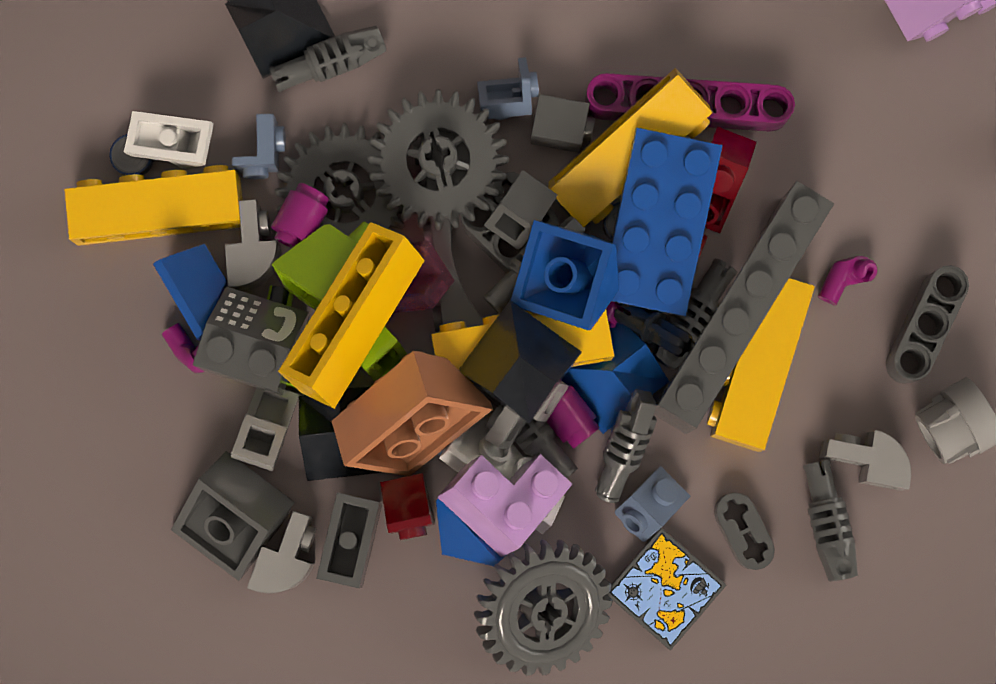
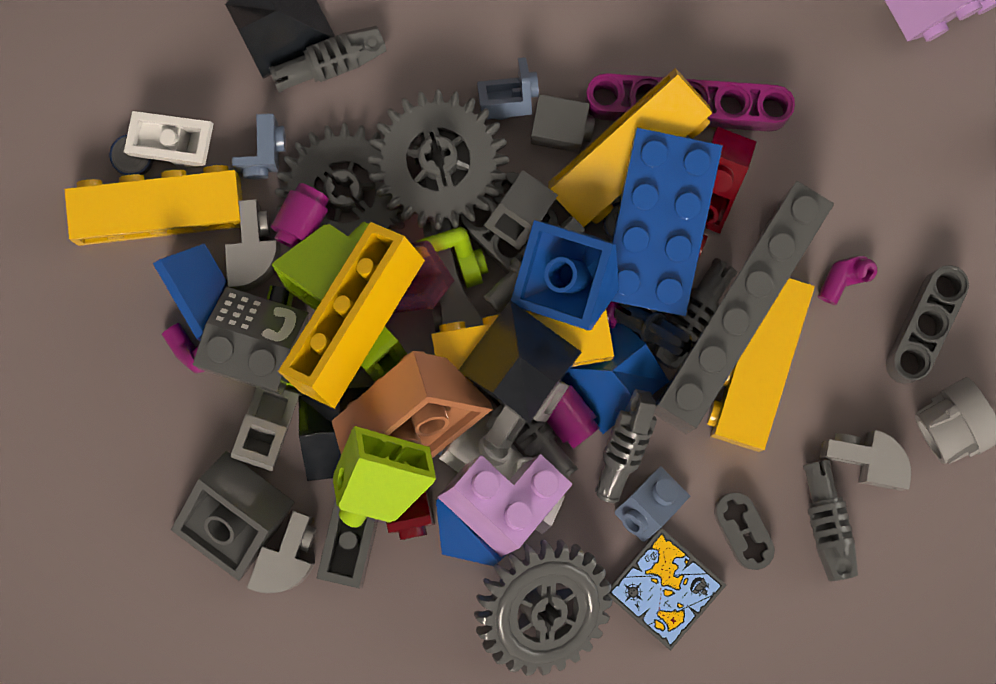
none -> lime torso [333,426,436,528]
none -> lime plate [416,227,489,288]

